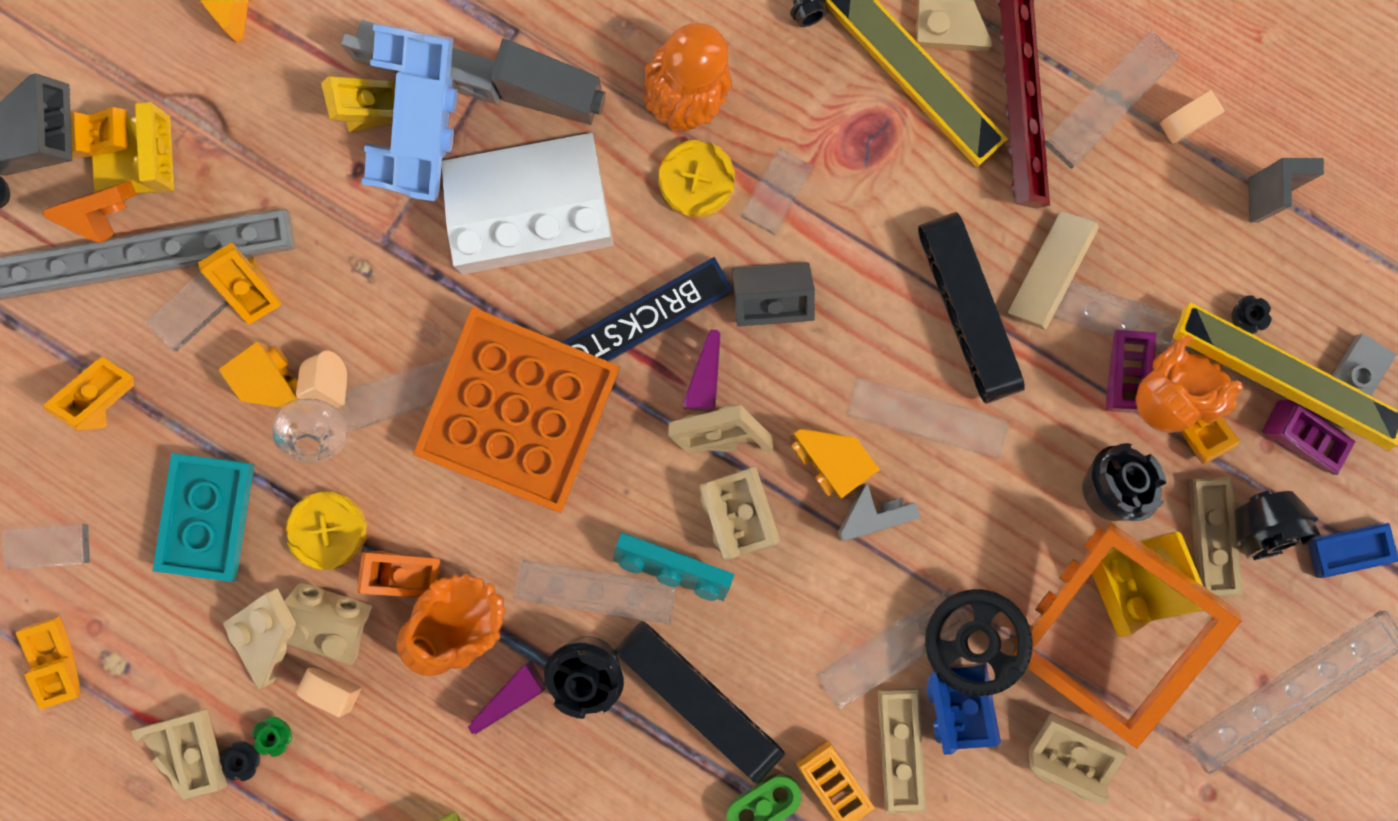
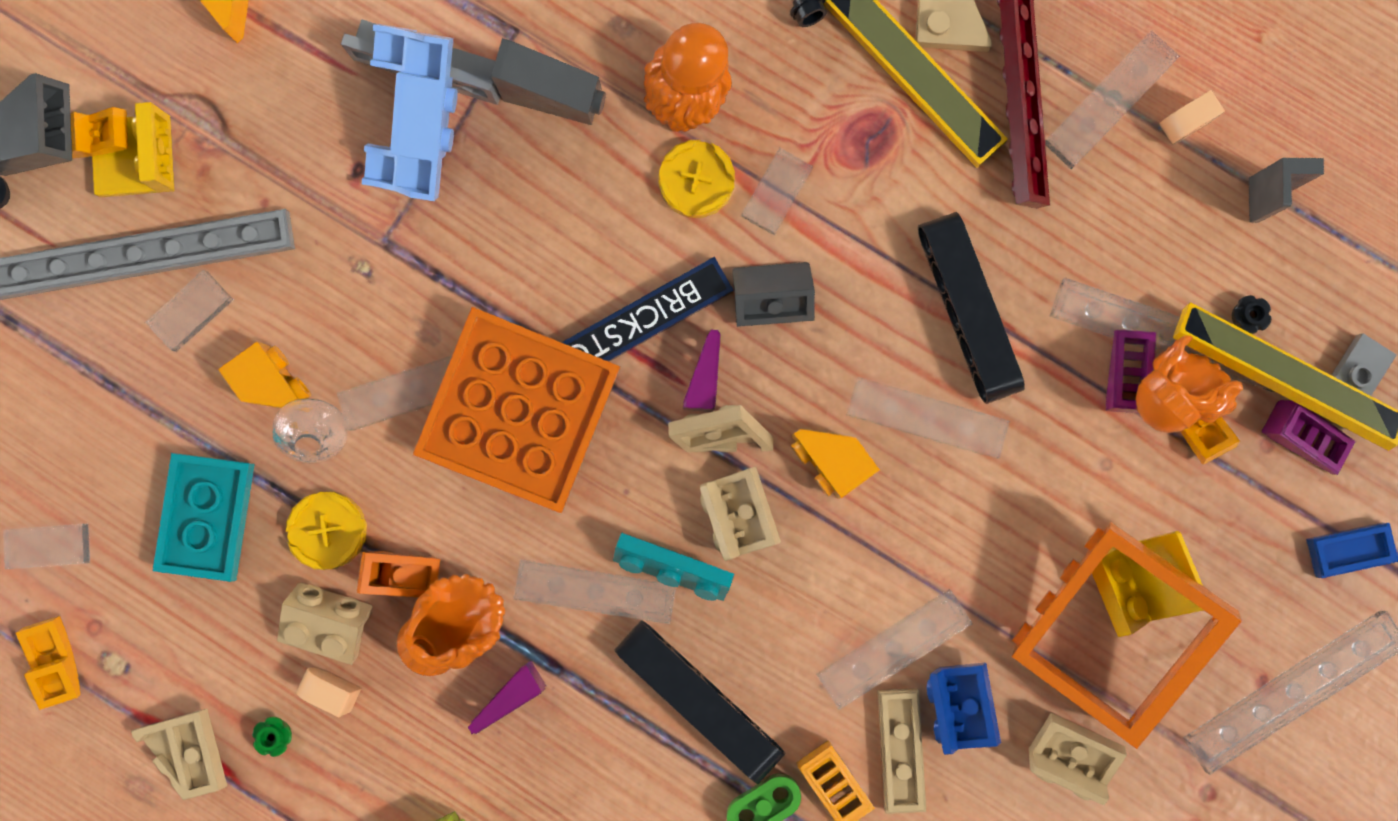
orange slope [42,180,137,243] -> none
light orange slope [43,356,134,431] -> none
light orange slope [198,242,282,325] -> none
black plate [220,741,260,781] -> none
tan wing [222,589,296,690] -> none
light nougat piece [296,350,347,413] -> none
yellow slope [321,76,396,132] -> none
white slope [442,133,614,275] -> none
black cone [544,636,624,719] -> none
light grey slope [837,483,920,541] -> none
black wheel [925,589,1033,696] -> none
tan tile [1008,211,1099,330] -> none
black cone [1082,443,1167,521] -> none
tan tile [1188,477,1243,597] -> none
black cone [1235,490,1321,560] -> none

